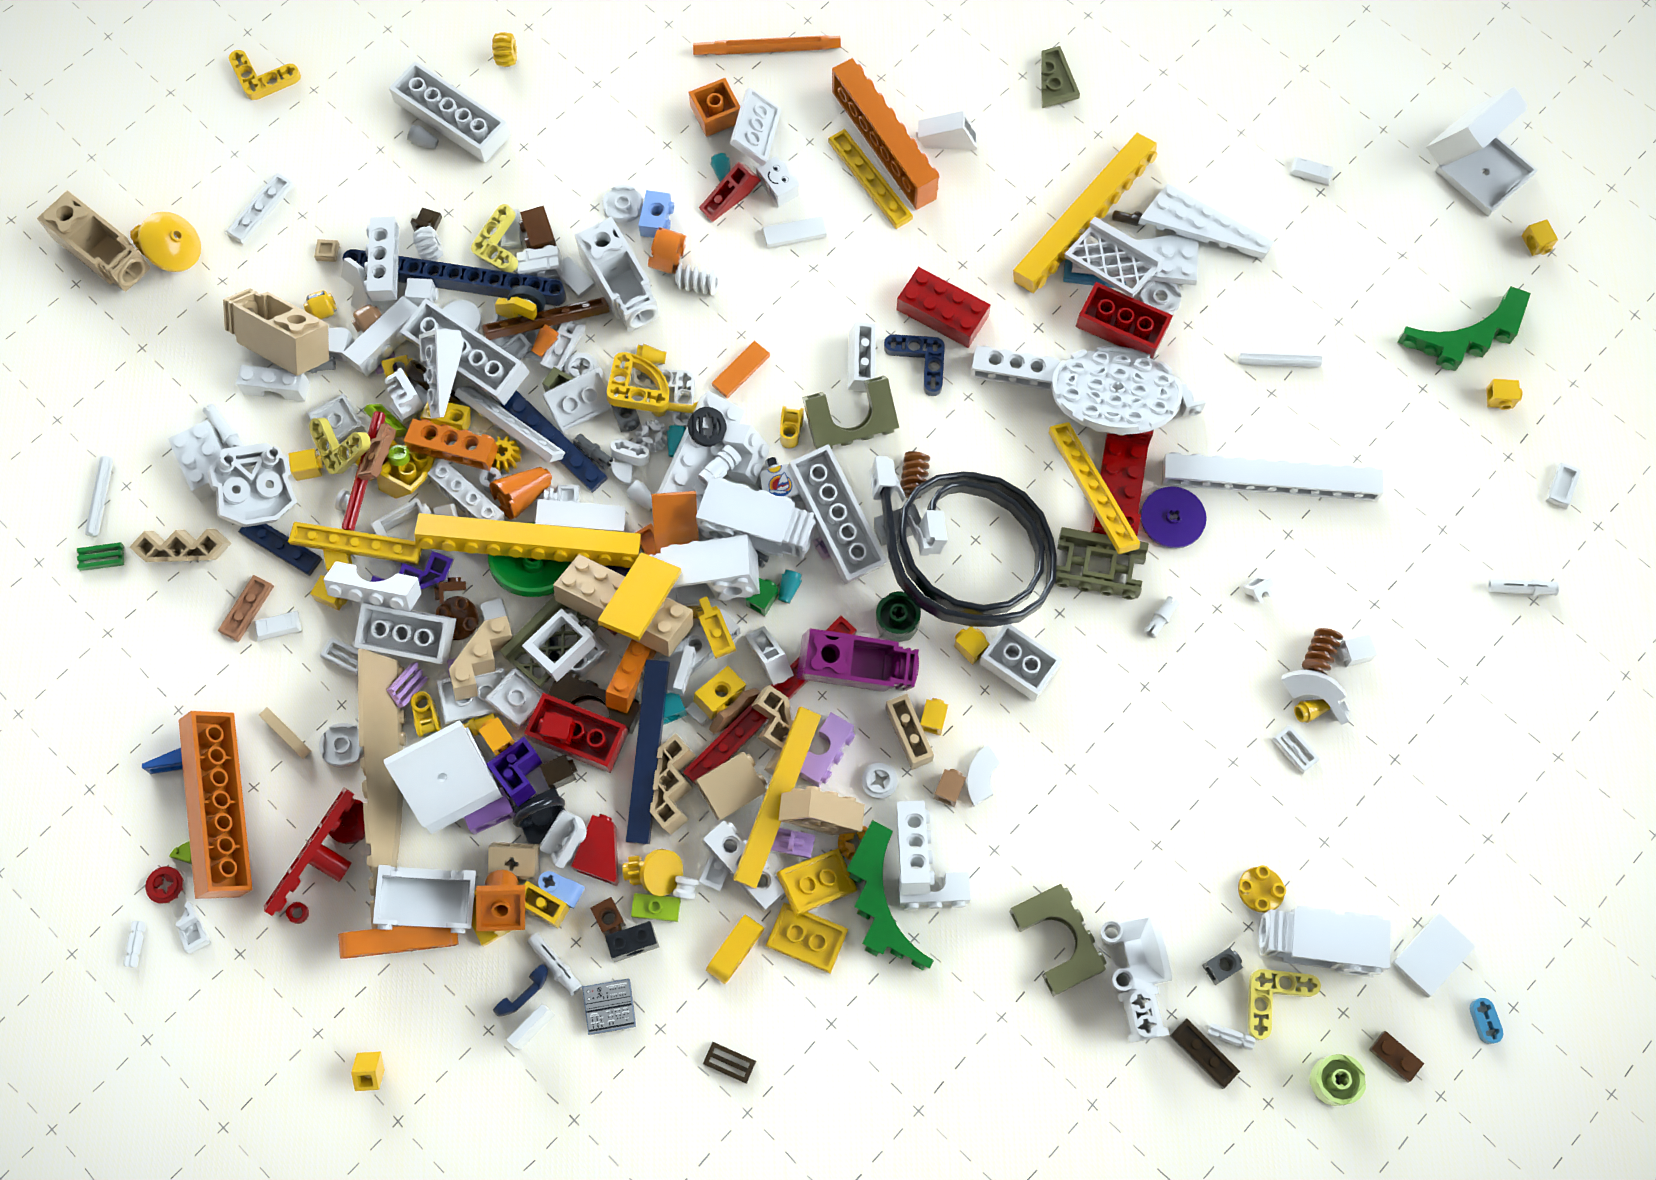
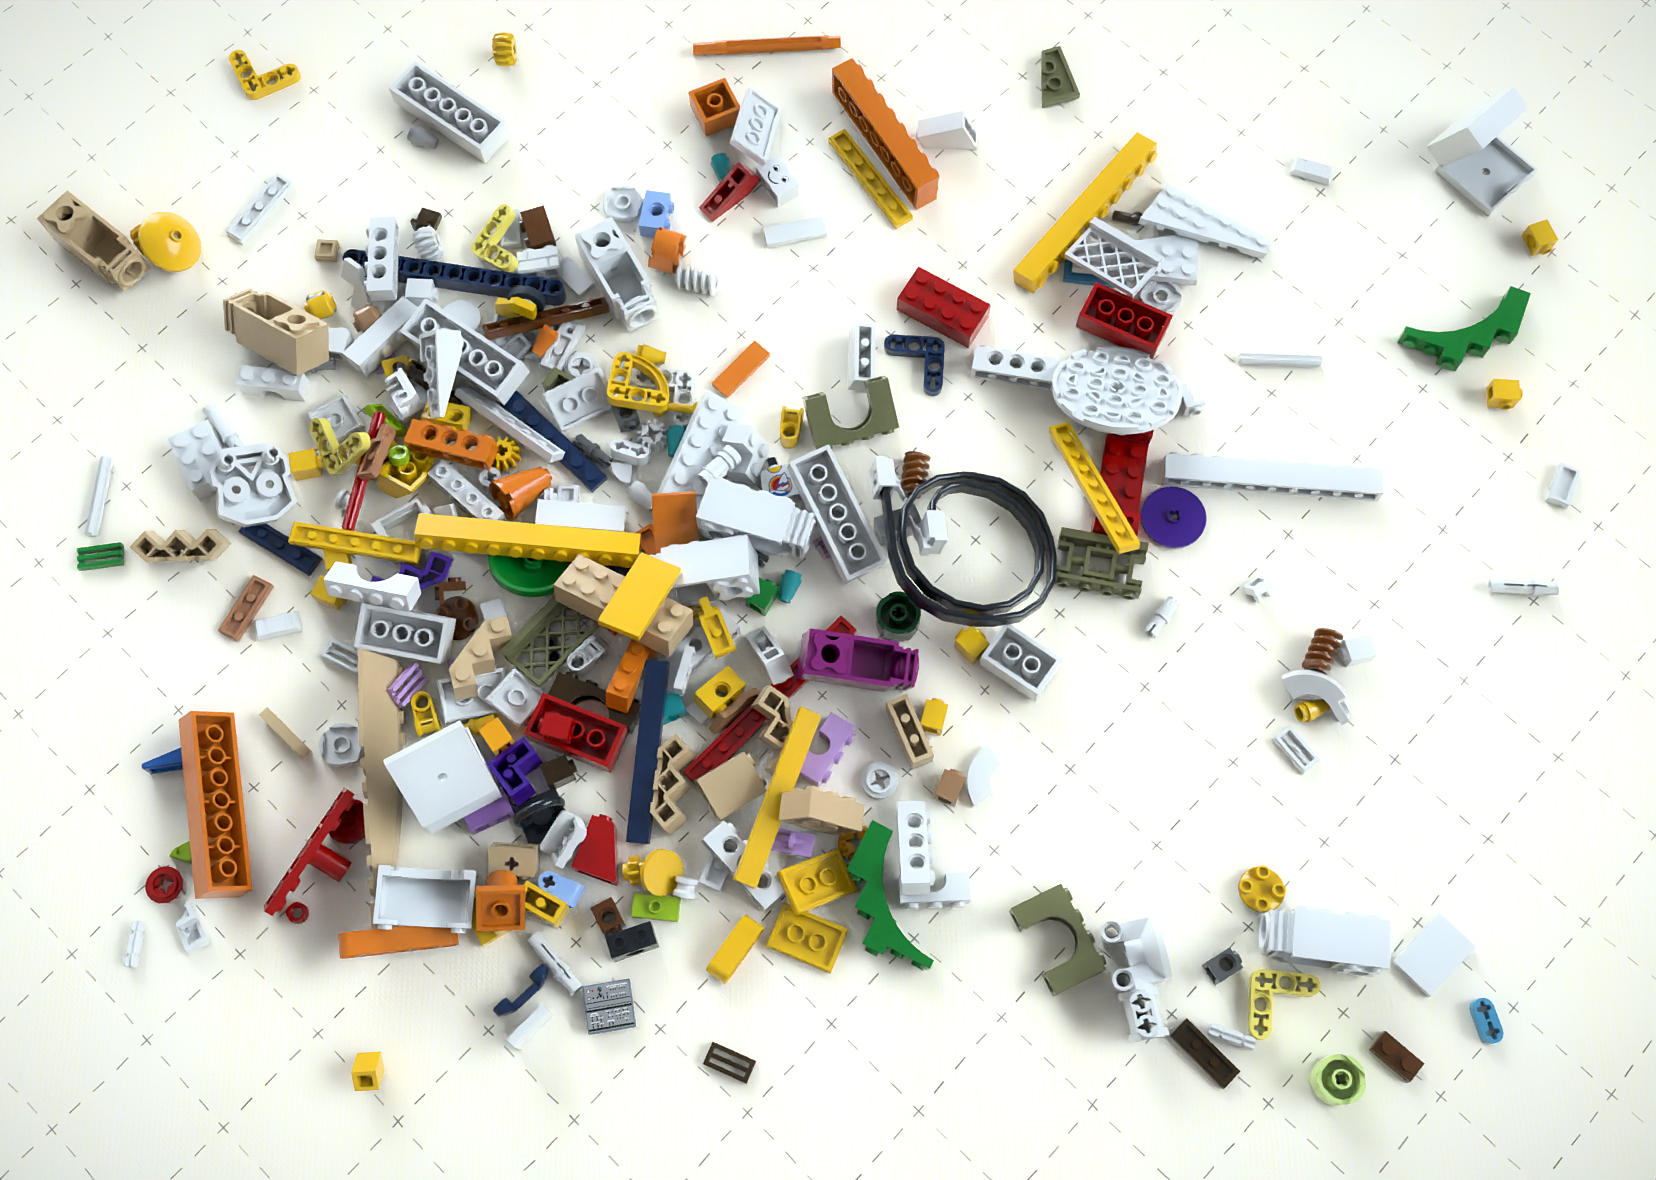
white window [522,608,596,682] -> none
black piece [687,407,727,447] -> none

